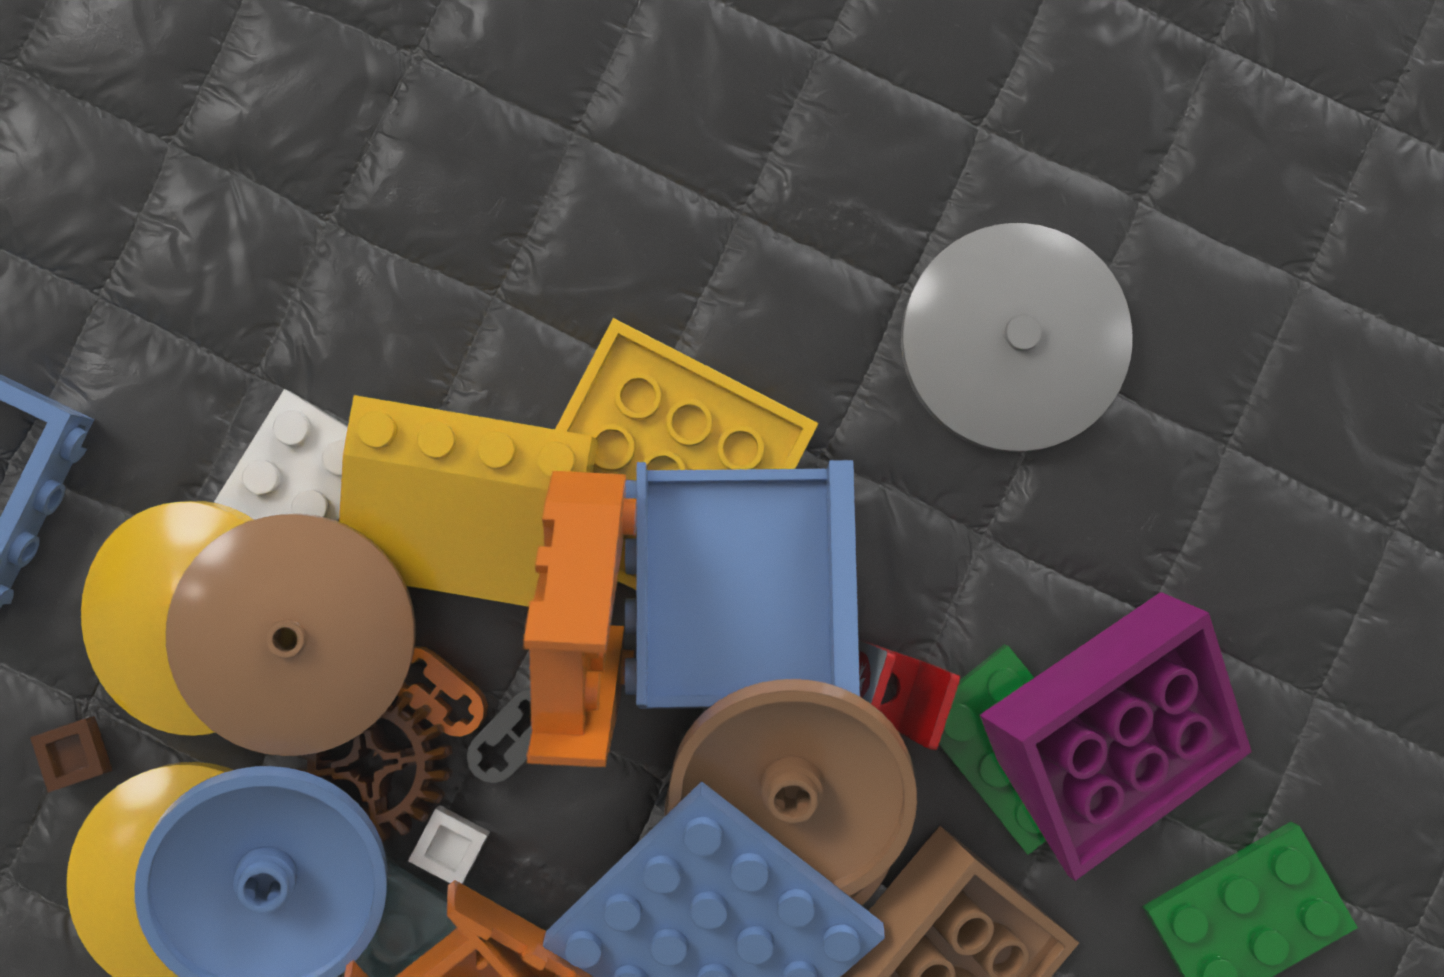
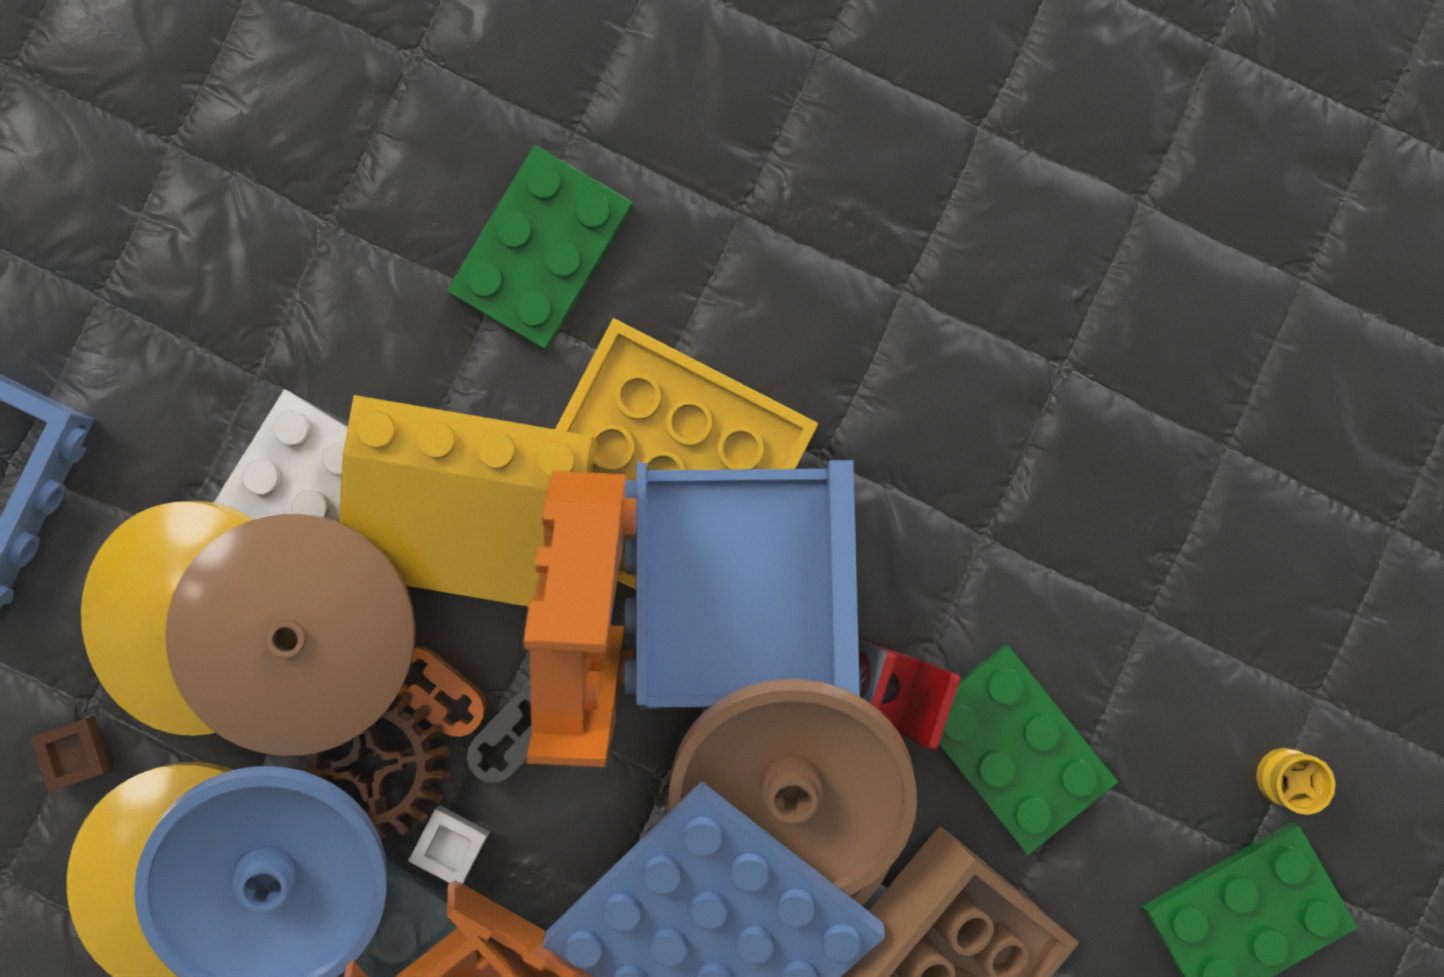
light grey dish [901,223,1132,452] -> none
magenta slope [980,592,1252,881] -> none
none -> green plate [446,144,634,351]
none -> yellow wheel [1256,748,1336,815]

